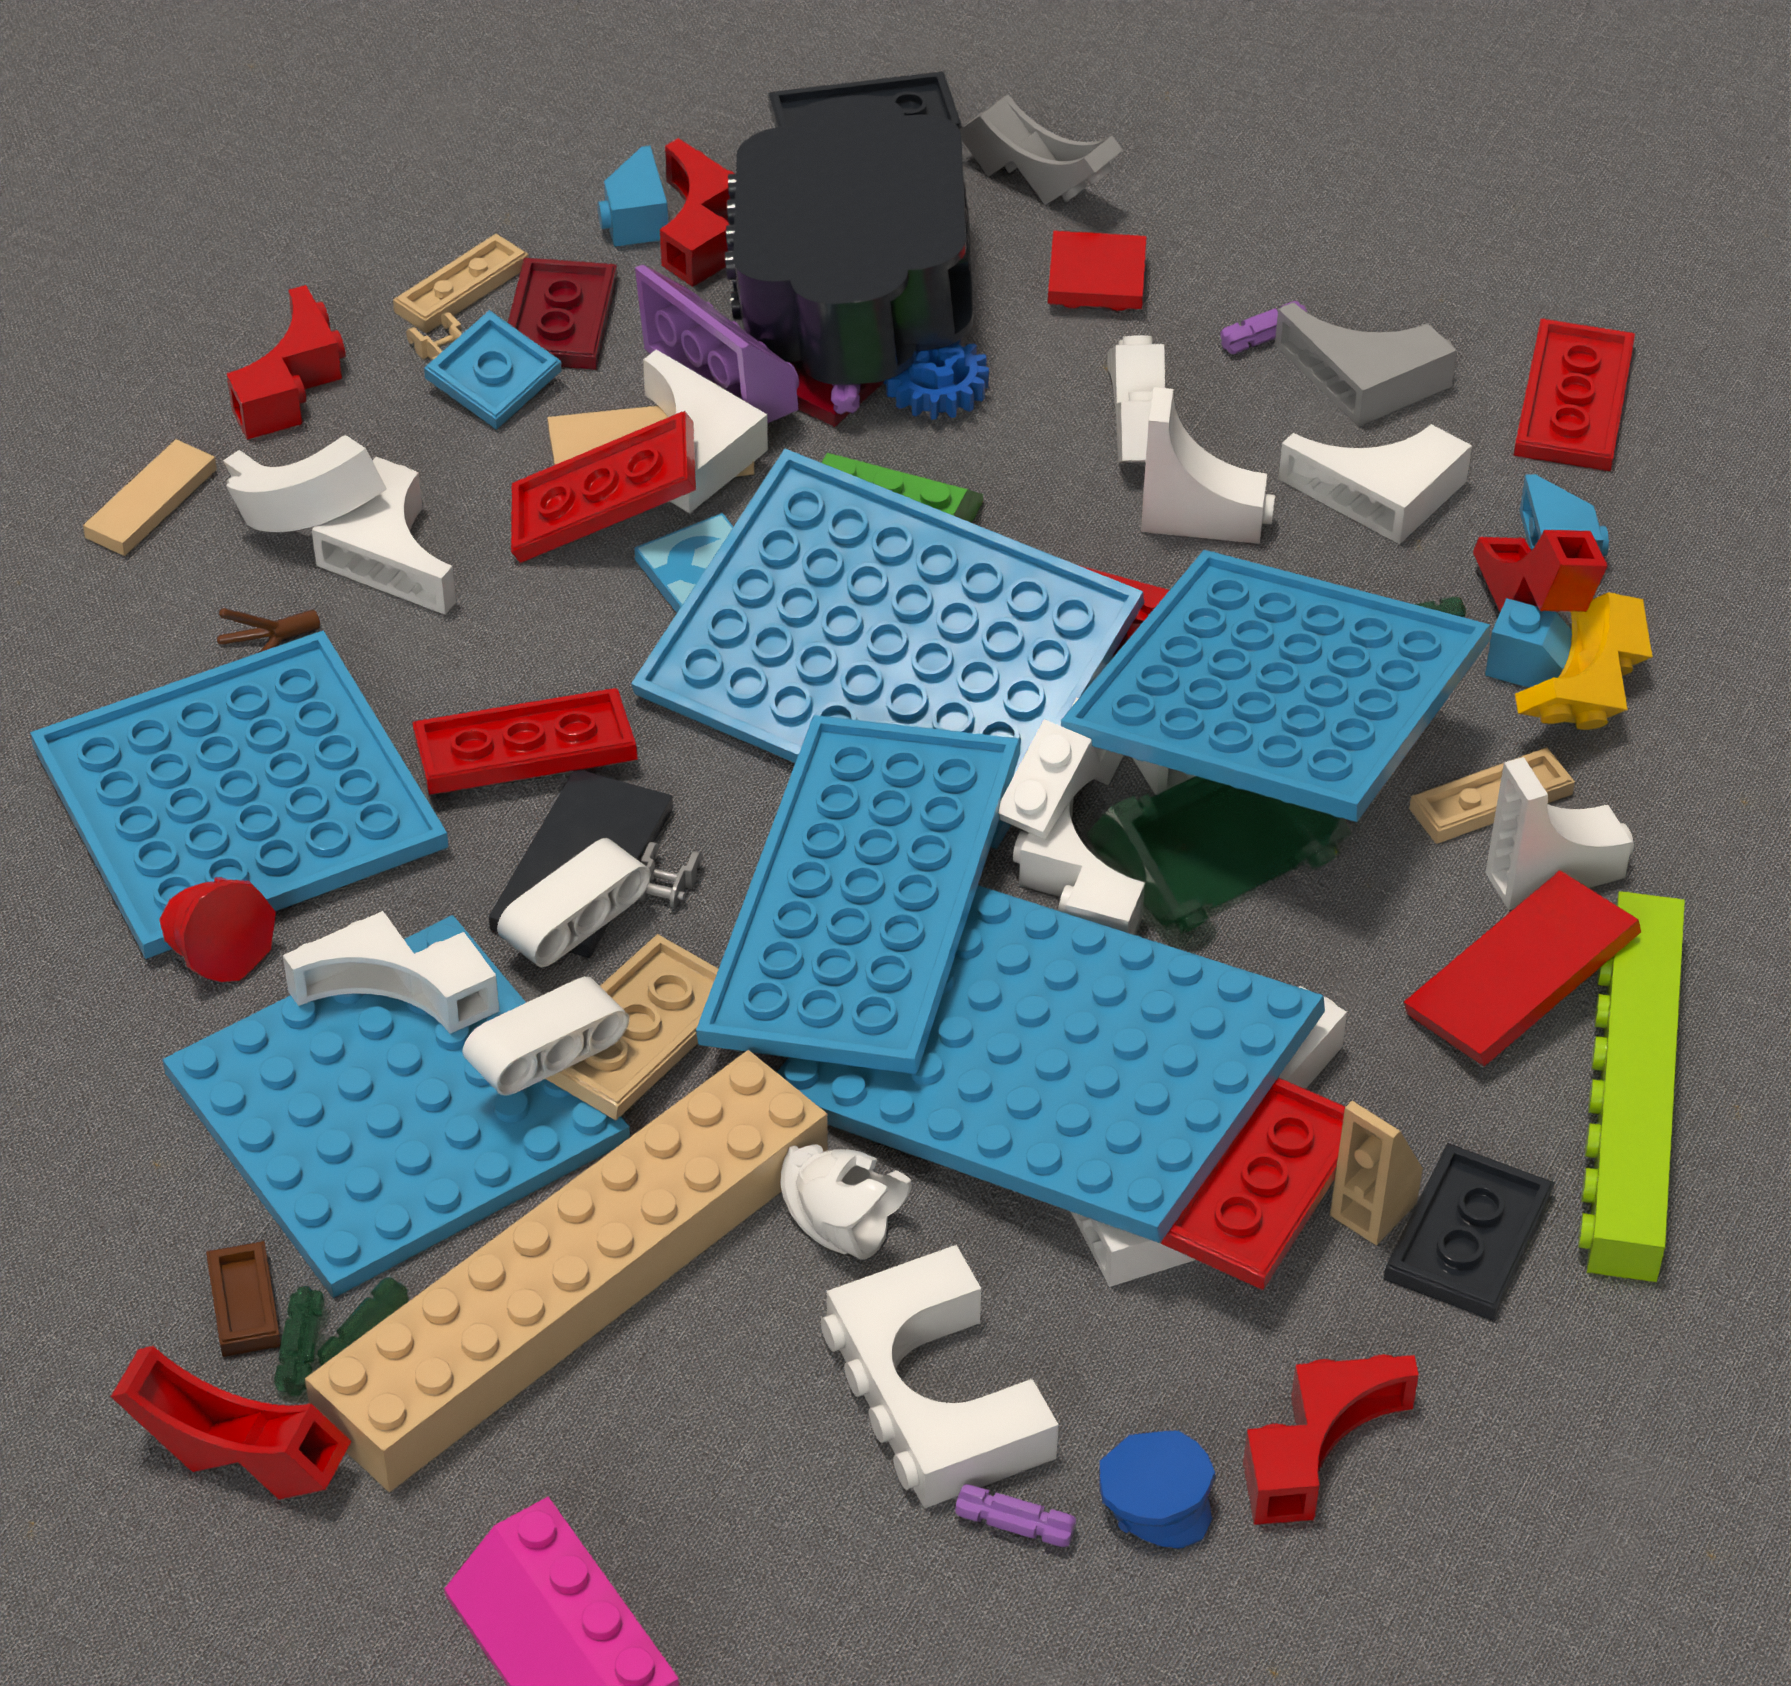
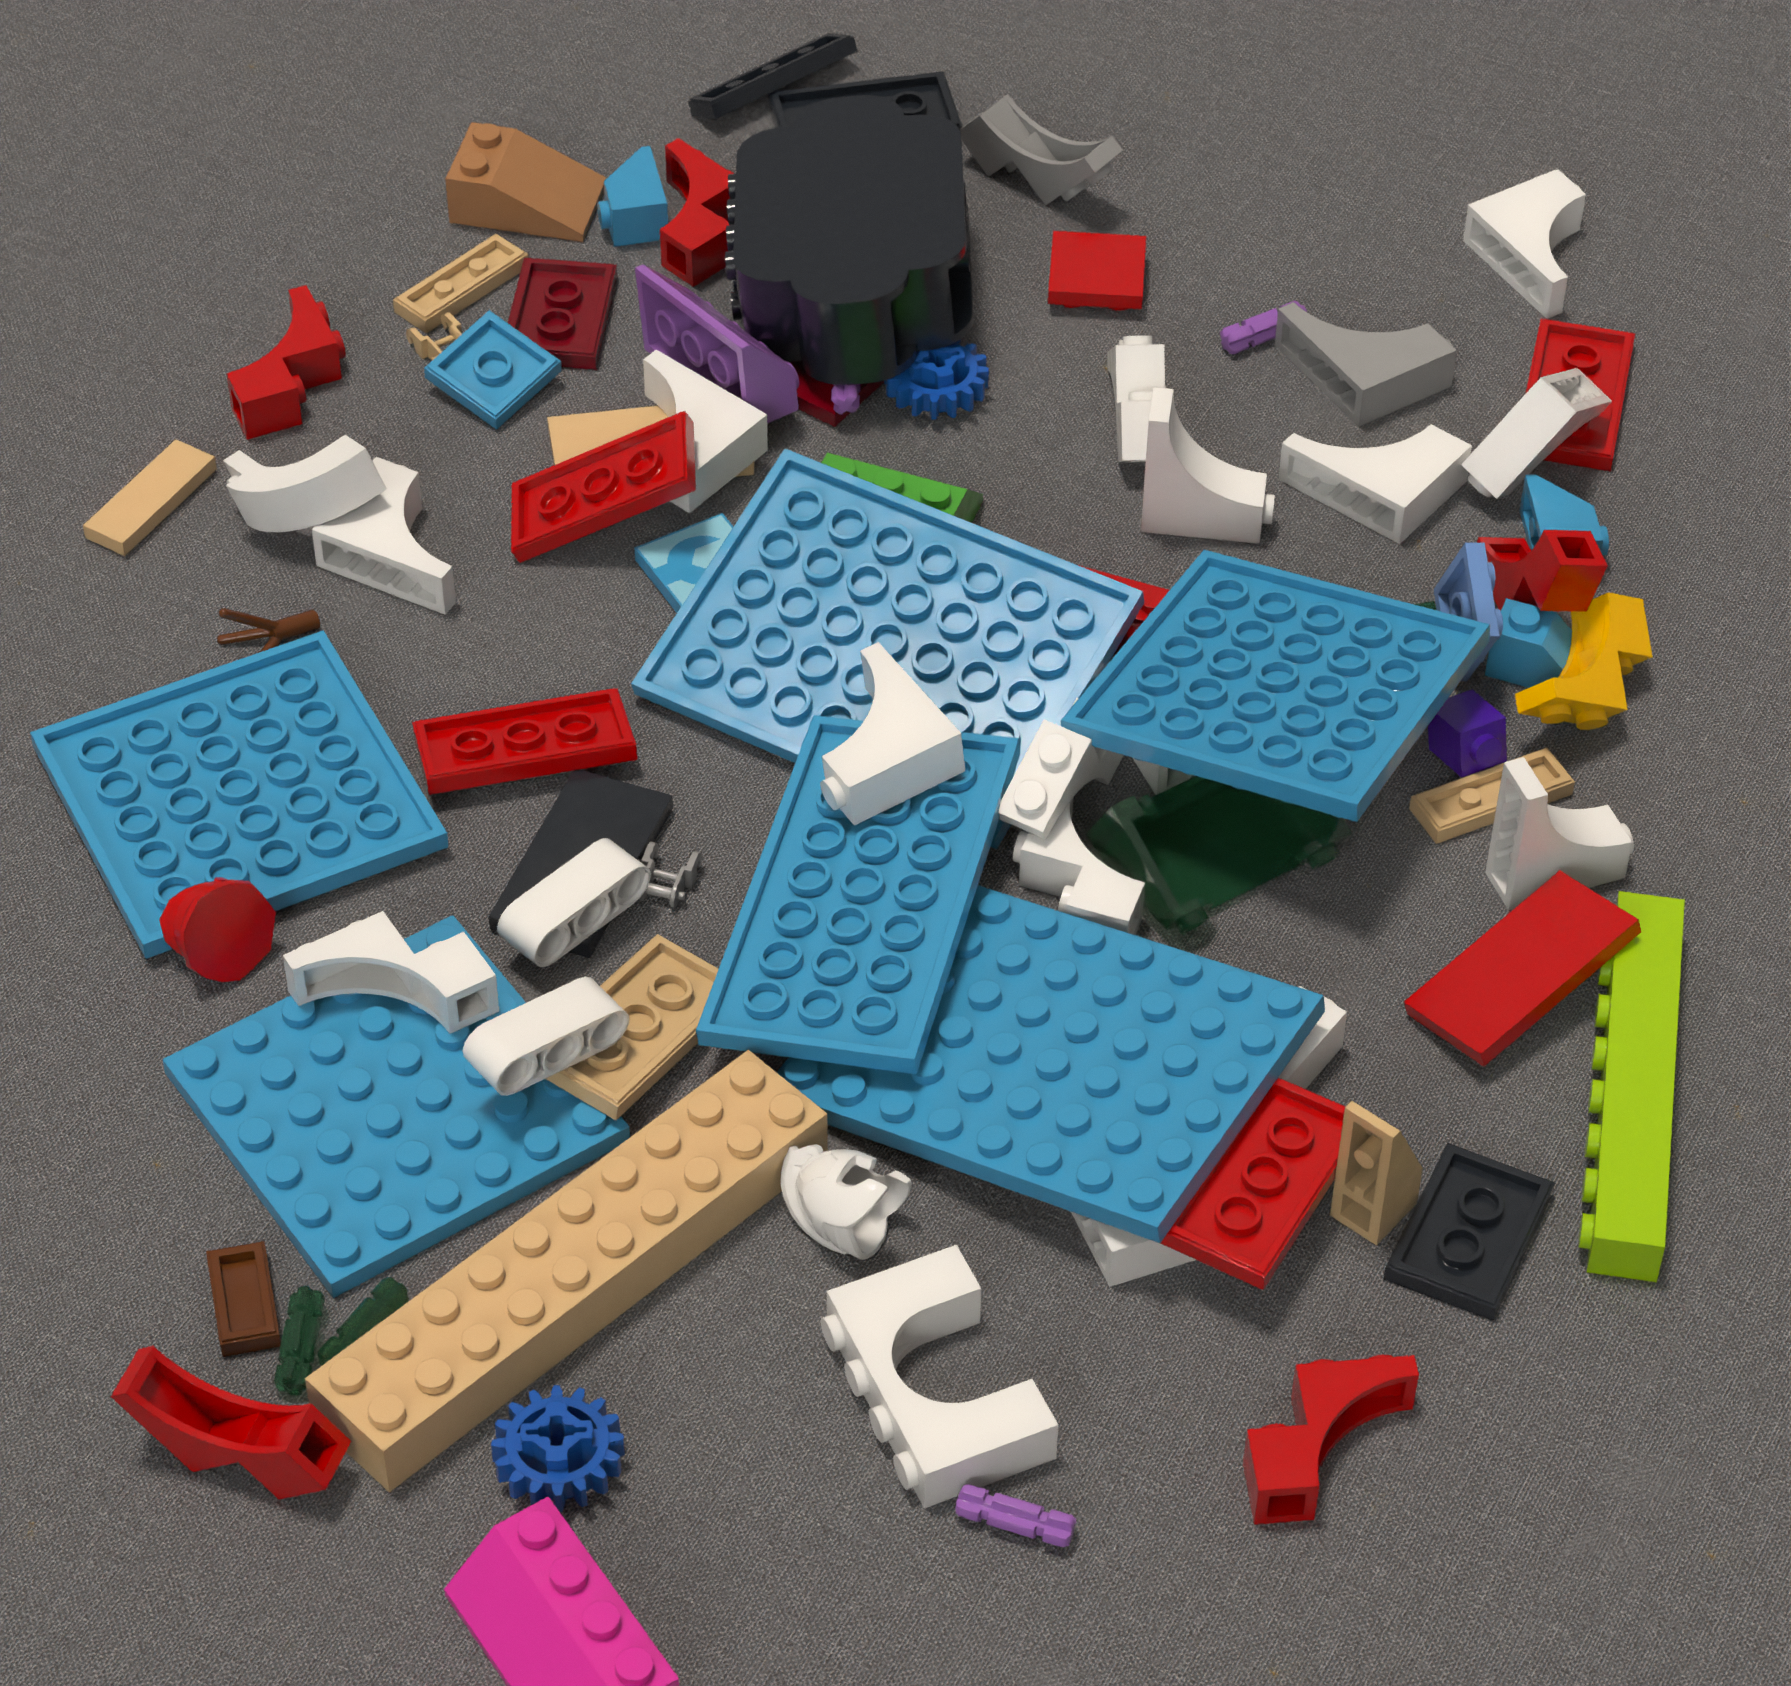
blue hat [1099,1431,1216,1549] -> none
none -> medium nougat slope [445,122,607,242]
none -> blue gear [491,1385,625,1512]
none -> black tile [688,33,858,119]
none -> white arch [820,642,965,826]
none -> dark purple brick [1428,689,1507,778]
none -> medium blue plate [1433,543,1503,681]
none -> white arch [1461,368,1612,499]
none -> white arch [1463,169,1586,319]

